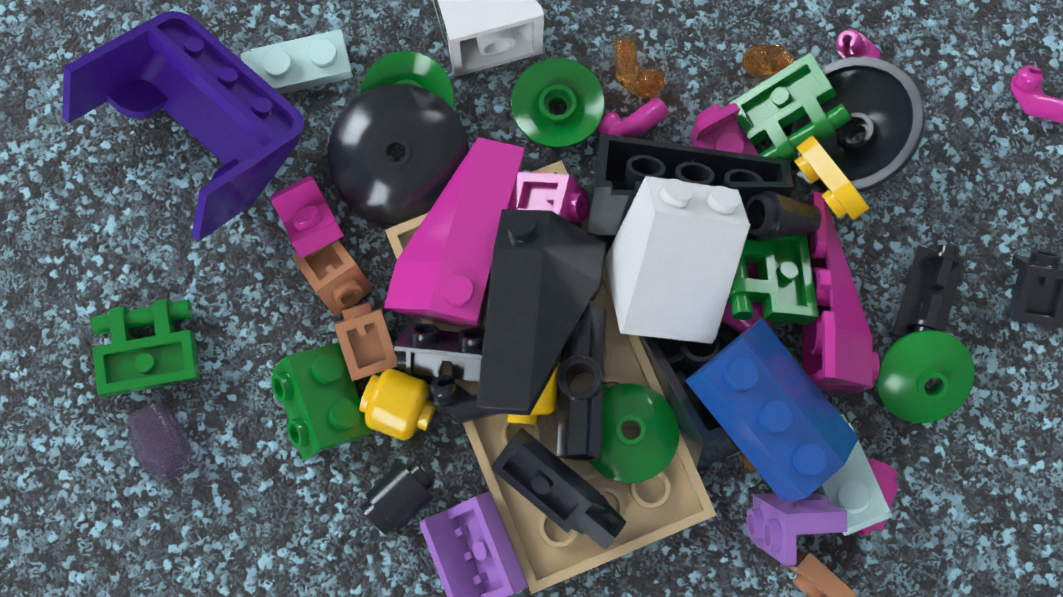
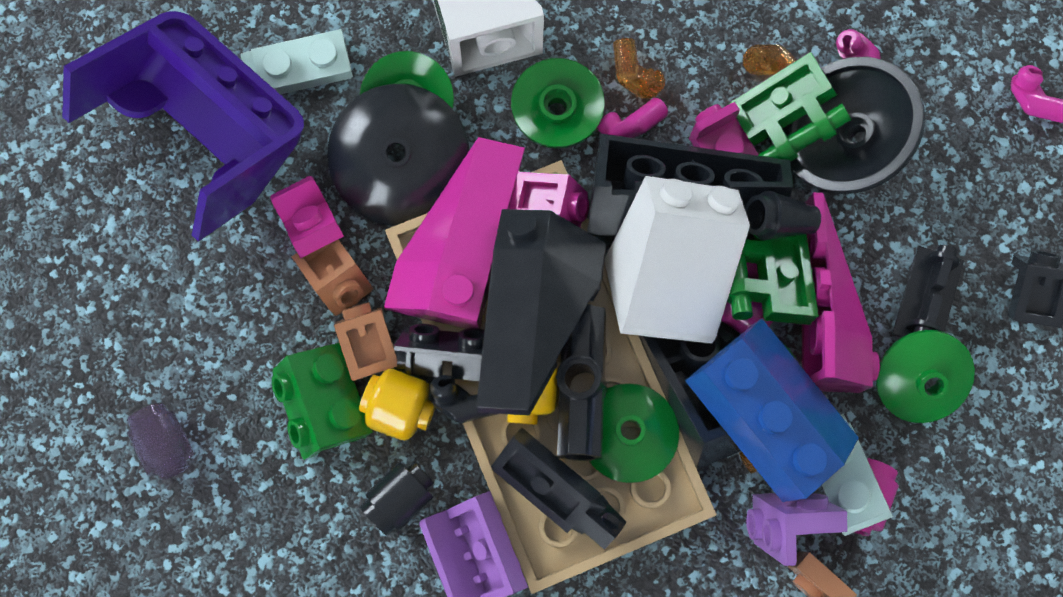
green plate [91,298,201,397] -> none
yellow plate [794,136,870,221] -> none

